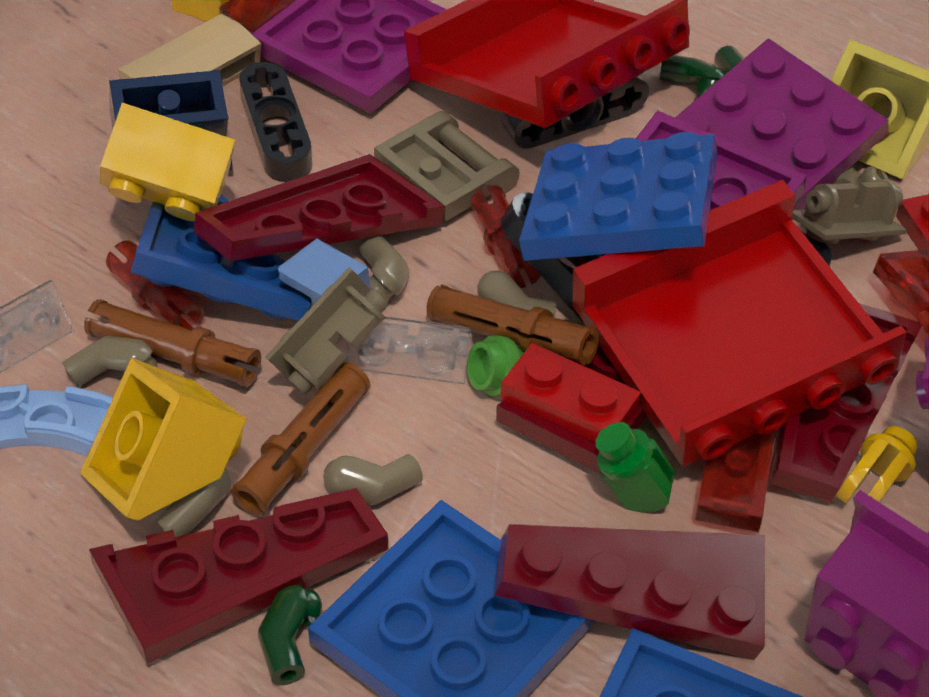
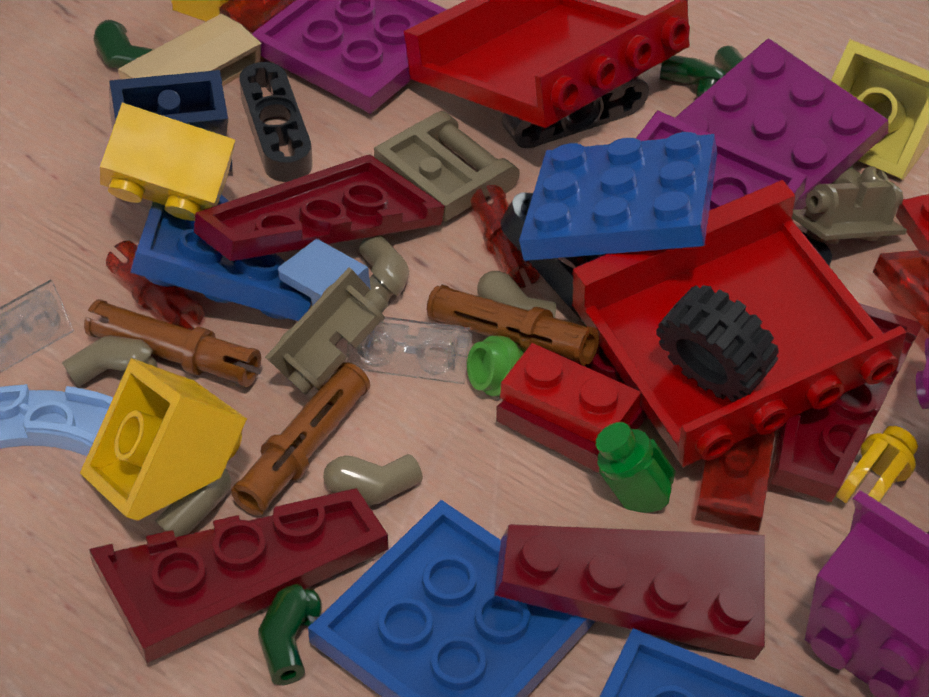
none -> dark green arm [93,20,154,69]
none -> black tyre [656,285,779,402]

